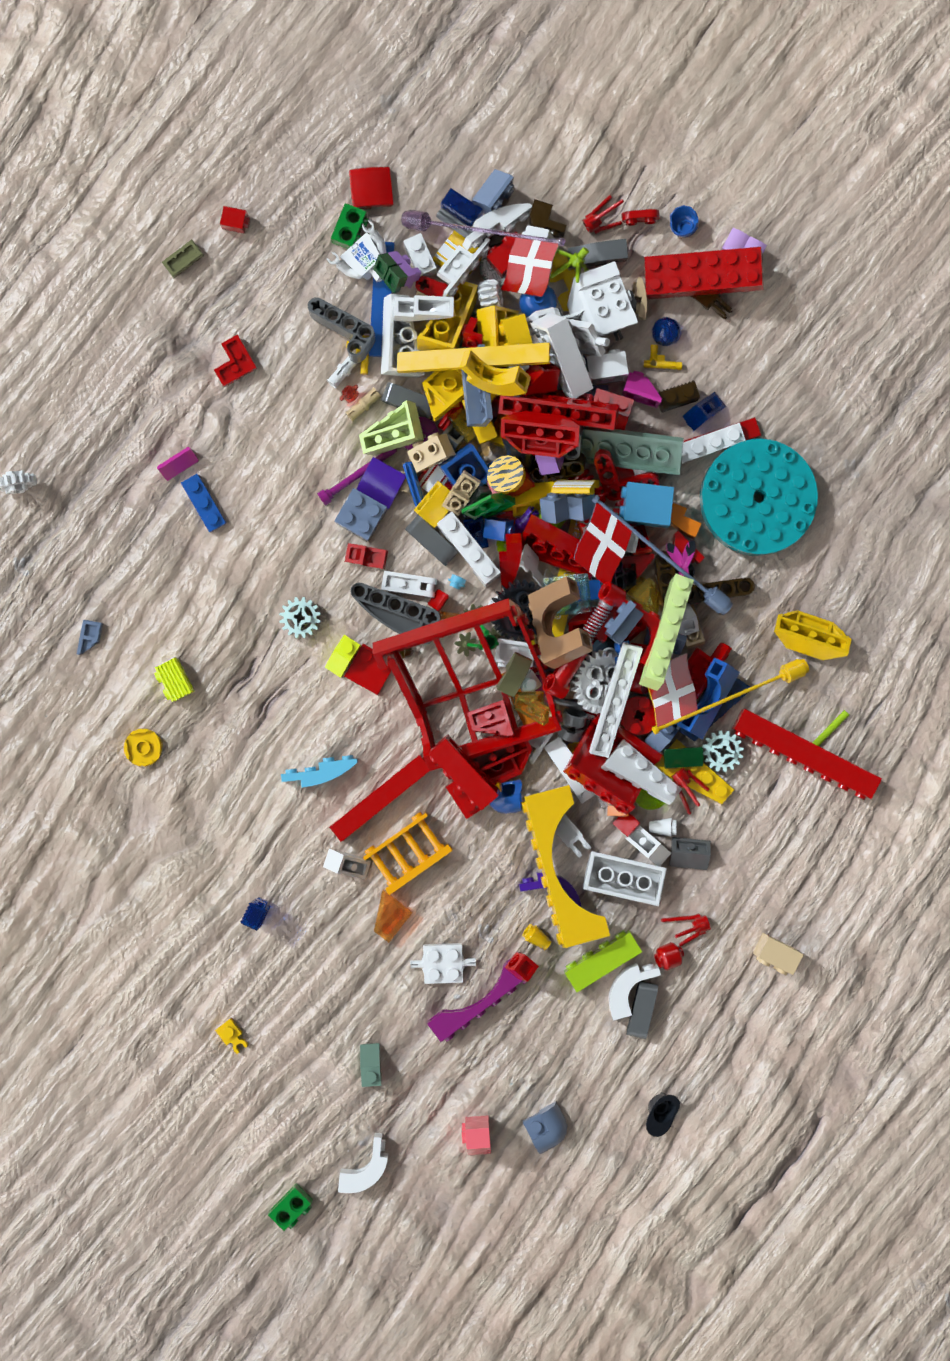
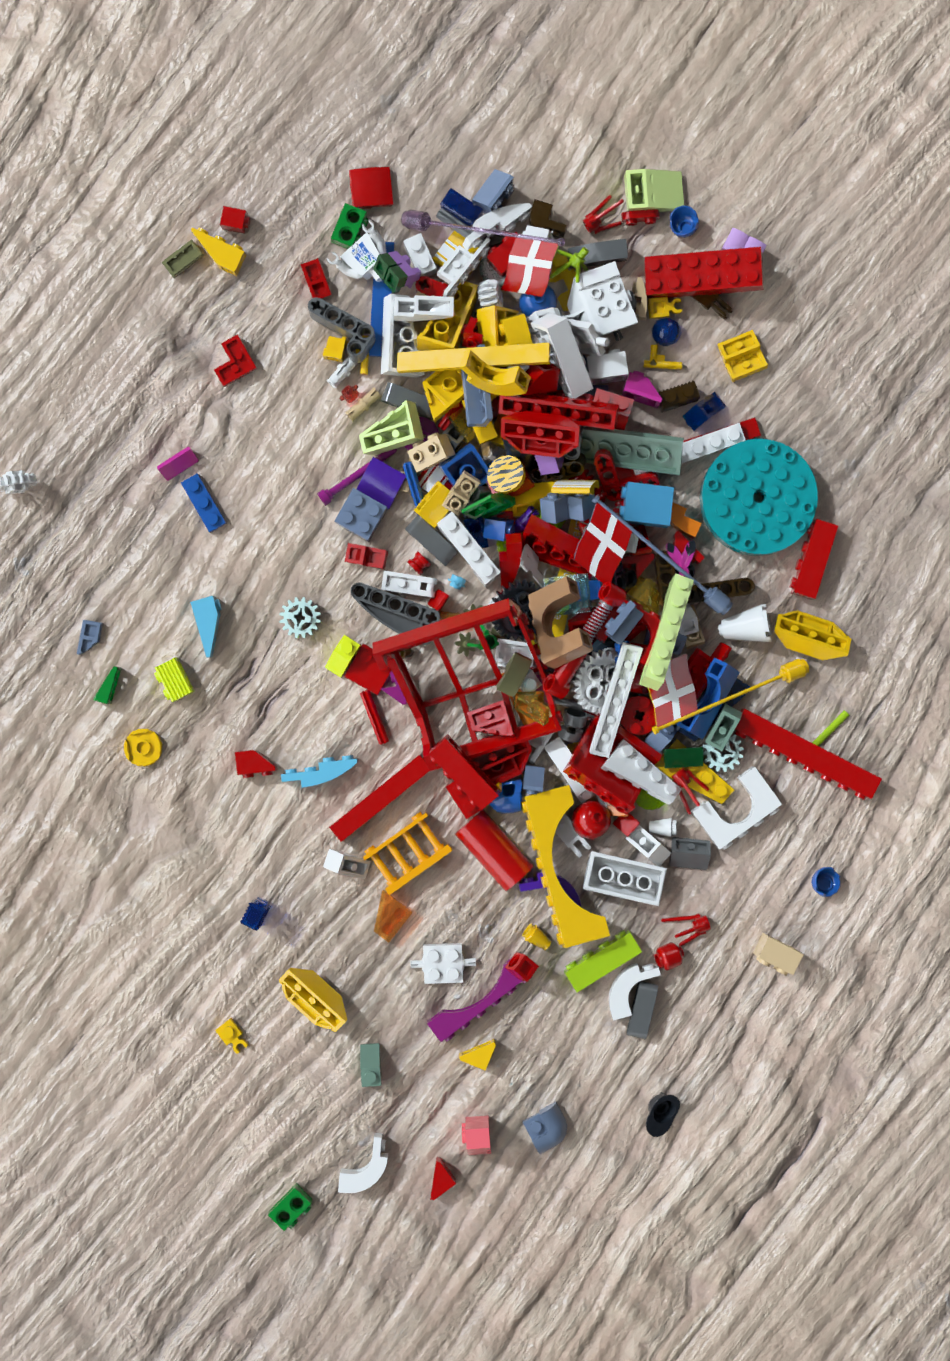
none -> green slope [93,666,122,704]
none -> medium azure slope [190,596,222,658]
none -> yellow slope [191,227,246,276]
none -> red slope [235,750,278,778]
none -> yellow wedge [279,968,348,1032]
none -> red slope [300,258,332,299]
none -> yellow panel [323,336,347,363]
none -> red axle [360,690,389,745]
none -> magenta slope [381,672,407,705]
none -> red wheel [407,551,431,575]
none -> red slope [430,1157,456,1200]
none -> red brick [455,809,534,891]
none -> yellow slope [459,1039,496,1071]
none -> sand blue slope [522,765,545,795]
none -> red cylinder [572,801,611,840]
none -> yellowish green slope [624,169,684,212]
none -> yellow plate [647,297,682,319]
none -> white arch [691,766,782,850]
none -> sand green slope [705,704,742,751]
none -> yellow slope [717,330,768,382]
none -> white cone [718,604,772,642]
none -> red brick [789,519,838,600]
none -> blue hair [811,867,841,897]

